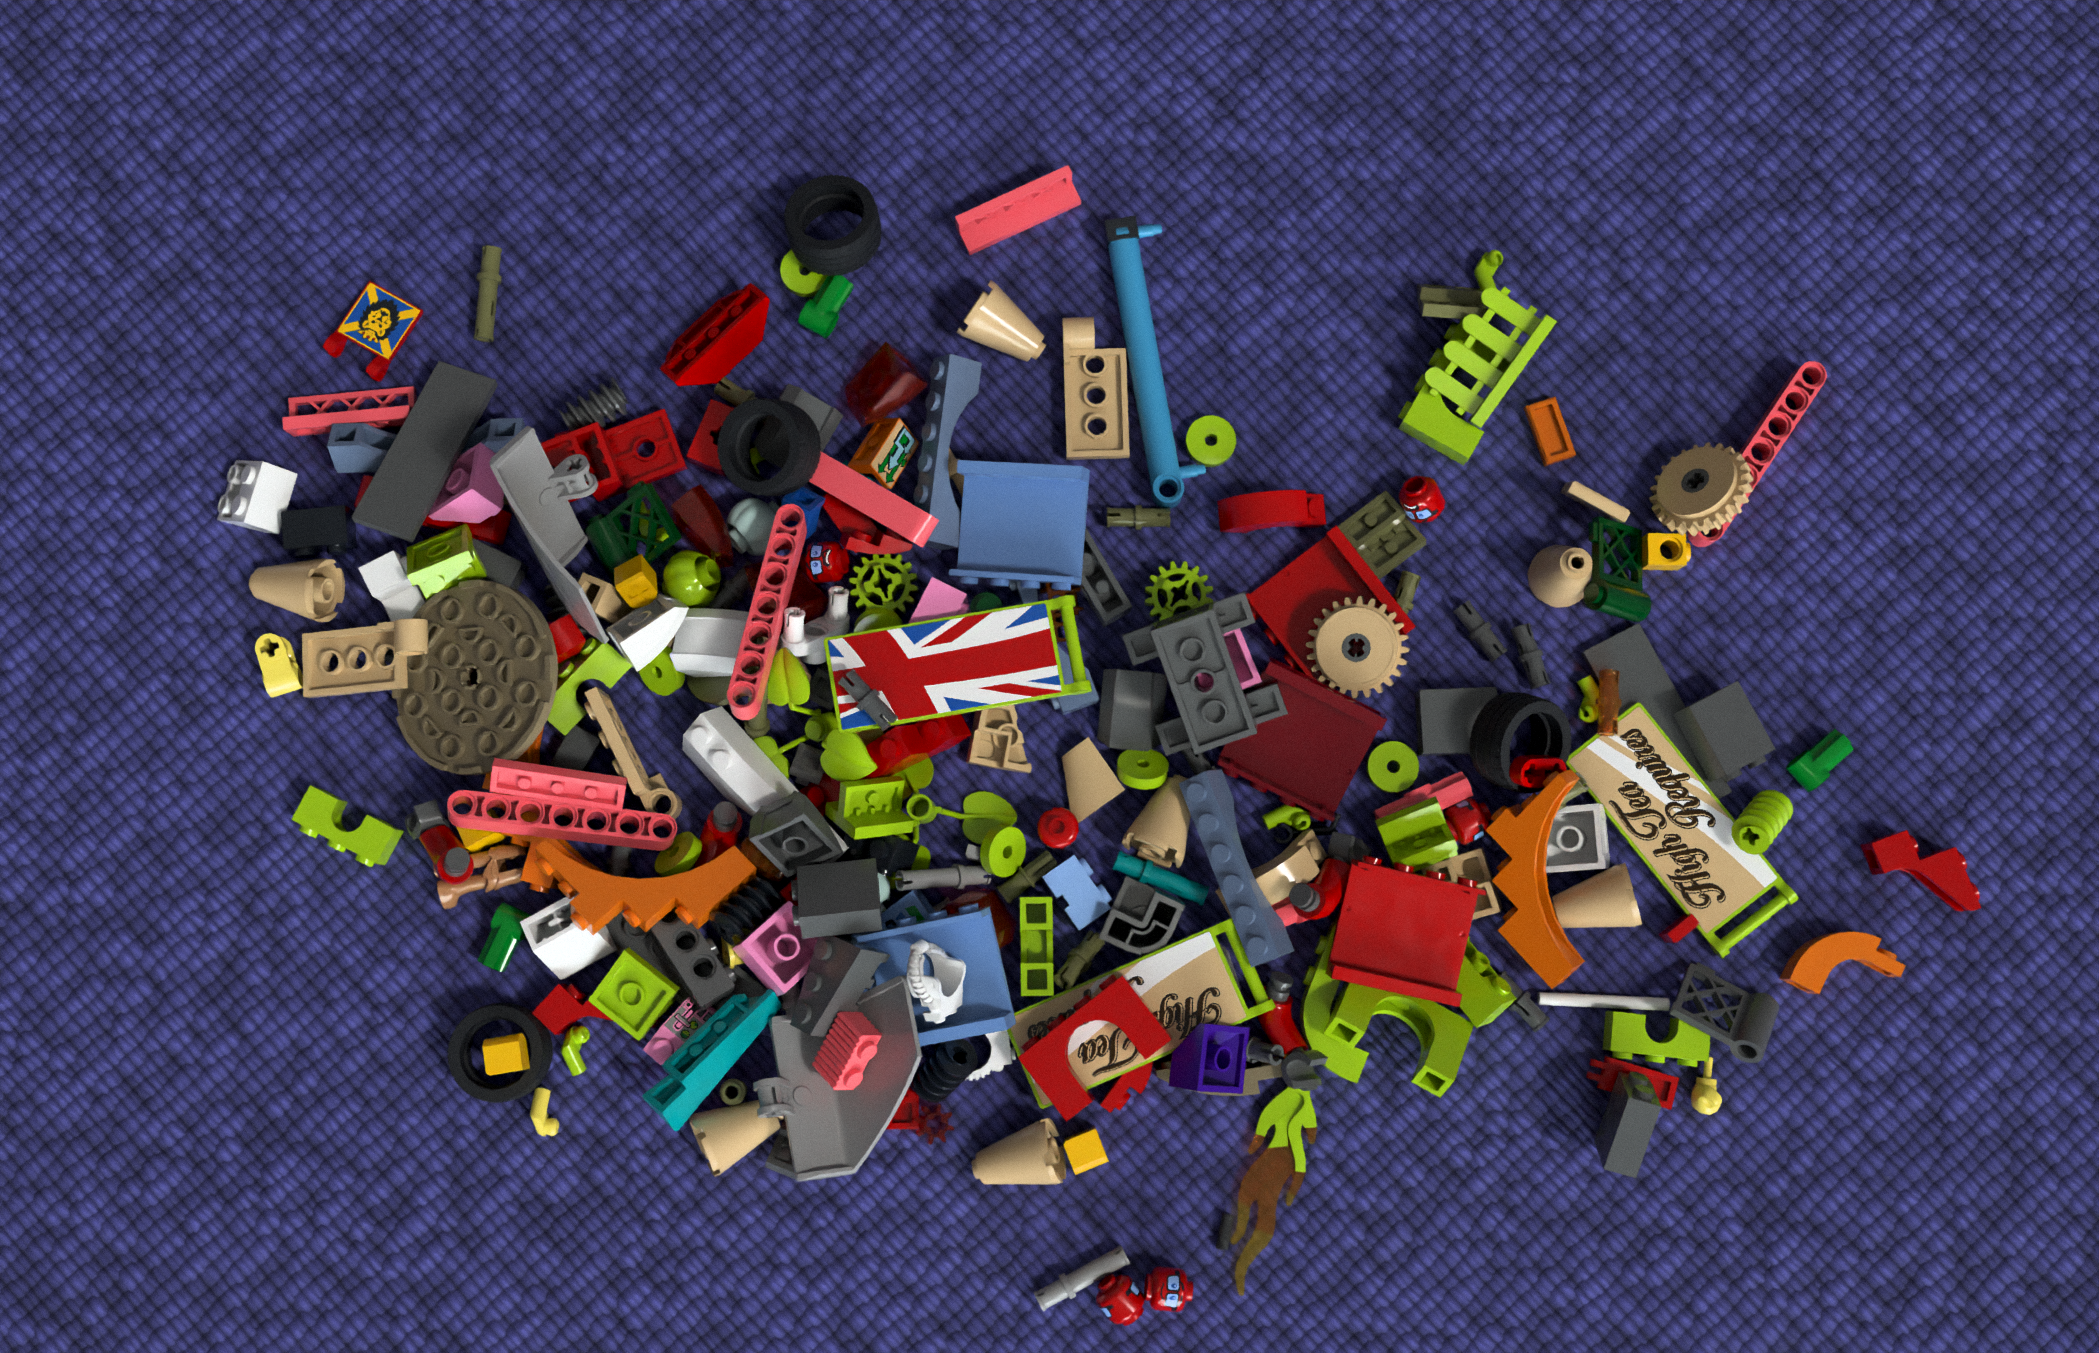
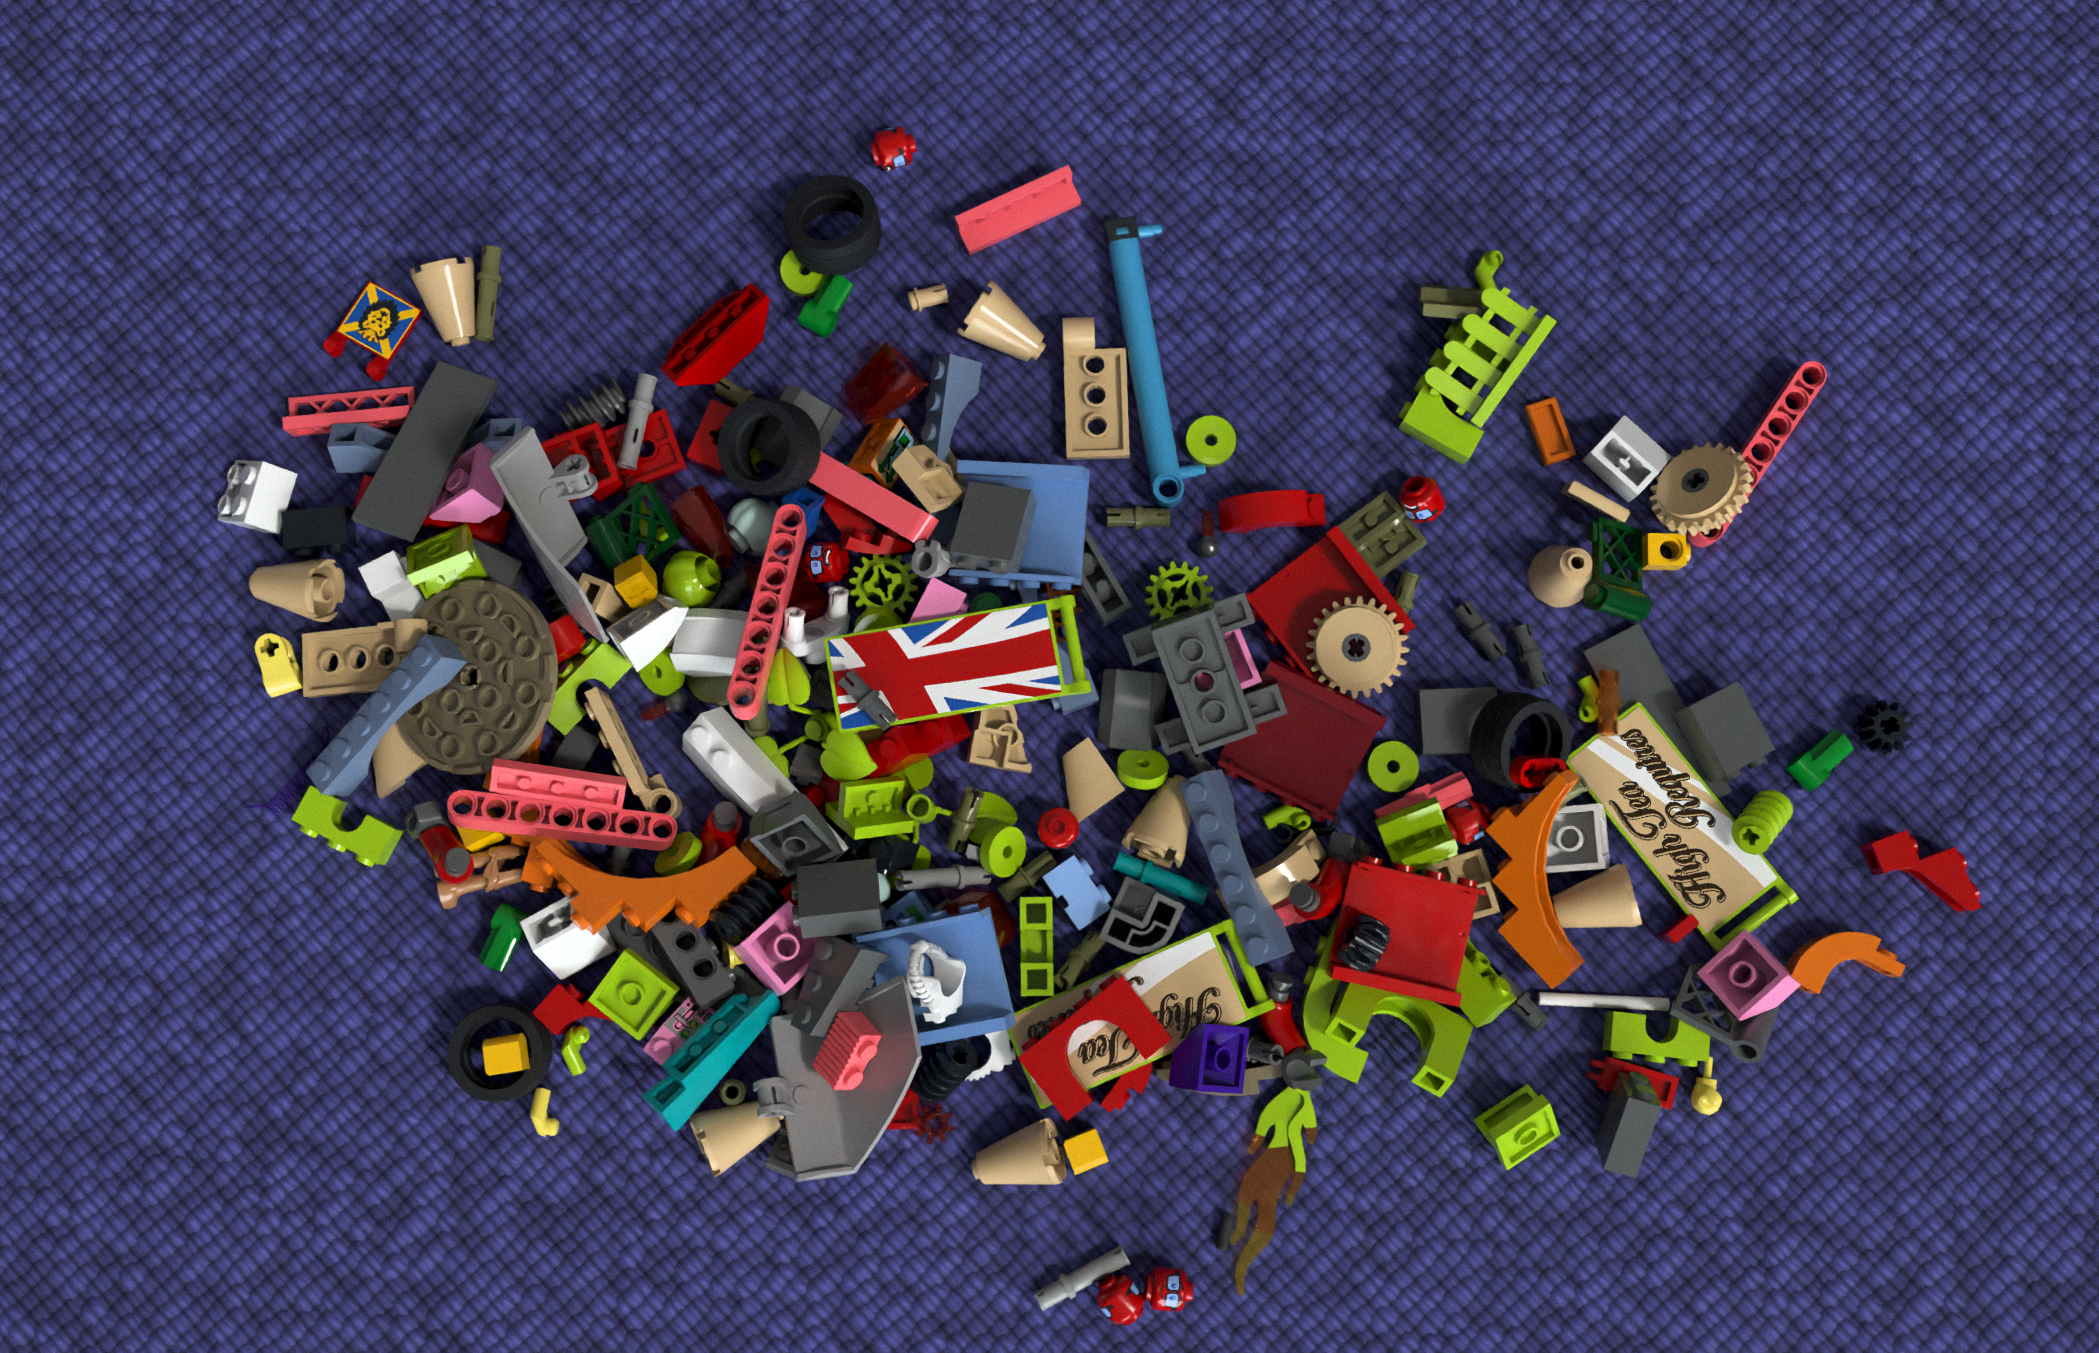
none -> dark purple piece [247,727,329,816]
none -> sand blue arch [306,634,468,797]
none -> tan slope [372,721,428,799]
none -> tan cone [410,257,475,347]
none -> light grey pin [616,373,658,470]
none -> piece [641,691,688,722]
none -> red head [870,126,917,171]
none -> tan slope [891,445,968,513]
none -> tan pin [907,283,949,312]
none -> light grey animal [911,538,967,578]
none -> olive pin [945,787,984,853]
none -> dark grey brick [950,481,1037,575]
none -> piece [1197,510,1219,558]
none -> black gear [1338,913,1390,973]
none -> lime bracket [1474,1084,1561,1171]
none -> white slope [1582,415,1671,503]
none -> bright pink slope [1697,929,1801,1021]
none -> black gear [1854,700,1914,755]

